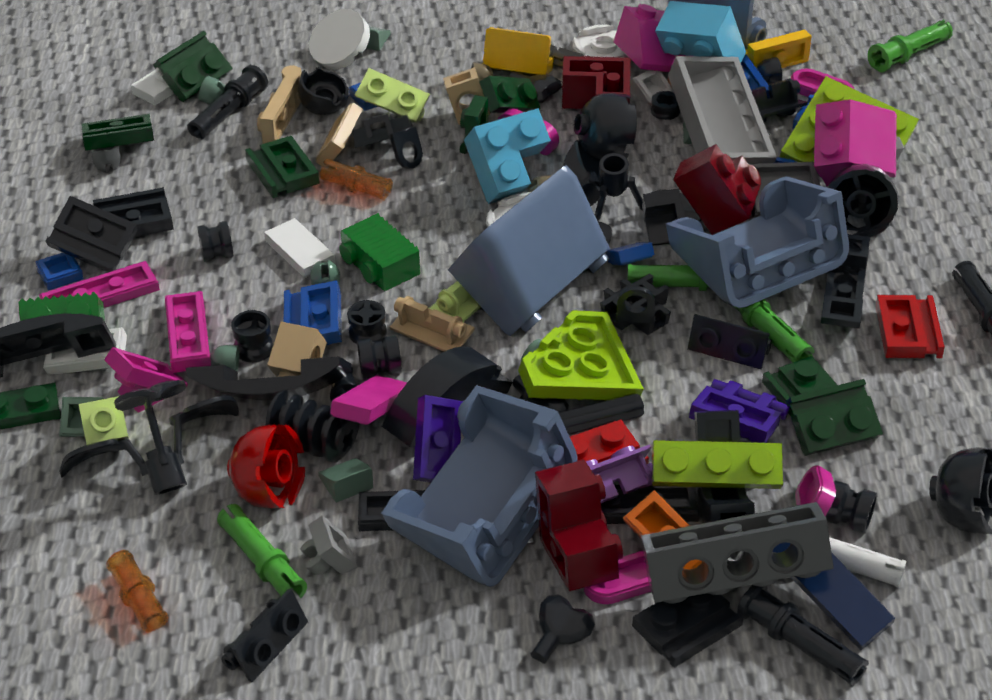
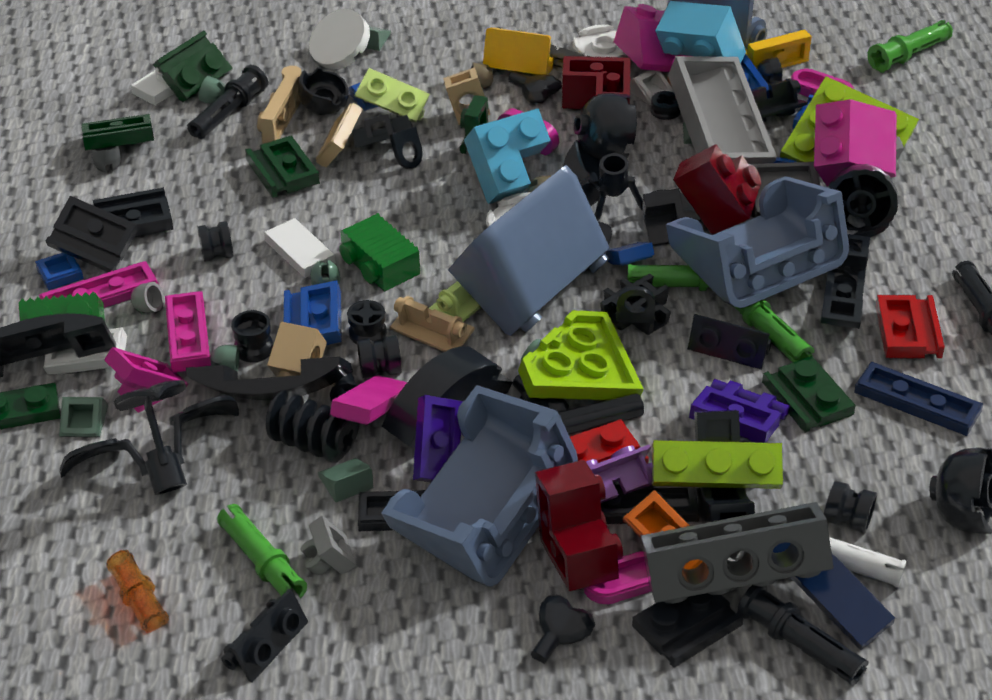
yellowish green brick [78,396,129,445] -> none
red cylinder [227,425,305,508] -> none
clear orange pin [320,158,393,201] -> none
dark green plate [479,76,541,113] -> none
dark green plate [785,379,883,456] -> none
dark pink tile [795,465,836,516] -> none
none -> light grey hinge [131,282,164,313]
none -> dark blue tile [854,362,983,436]

